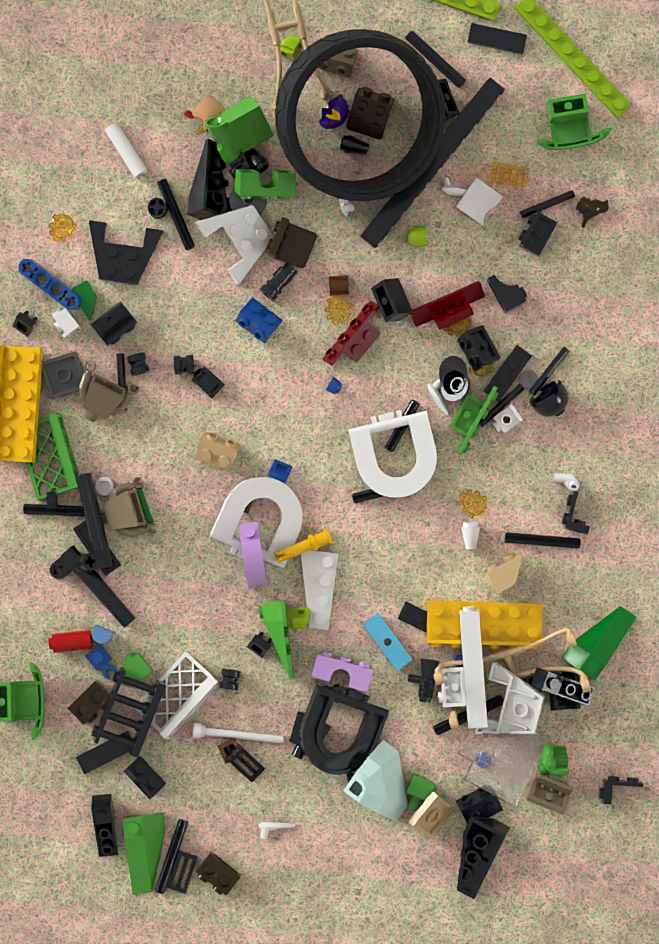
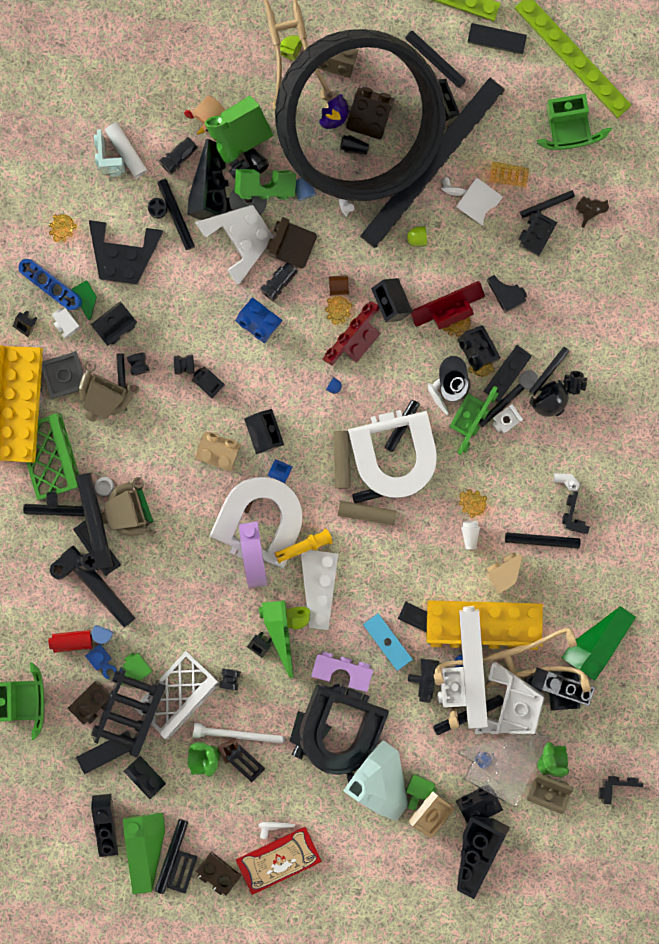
none -> light aqua bracket [94,129,126,177]
none -> black axle [159,137,198,175]
none -> bright green hair [187,742,220,777]
none -> tile [235,826,322,895]
none -> black brick [244,409,284,455]
none -> medium blue brick [295,178,316,201]
none -> dark tan piece [334,431,350,489]
none -> dark tan piece [337,501,397,526]
none -> black gear [563,371,587,395]

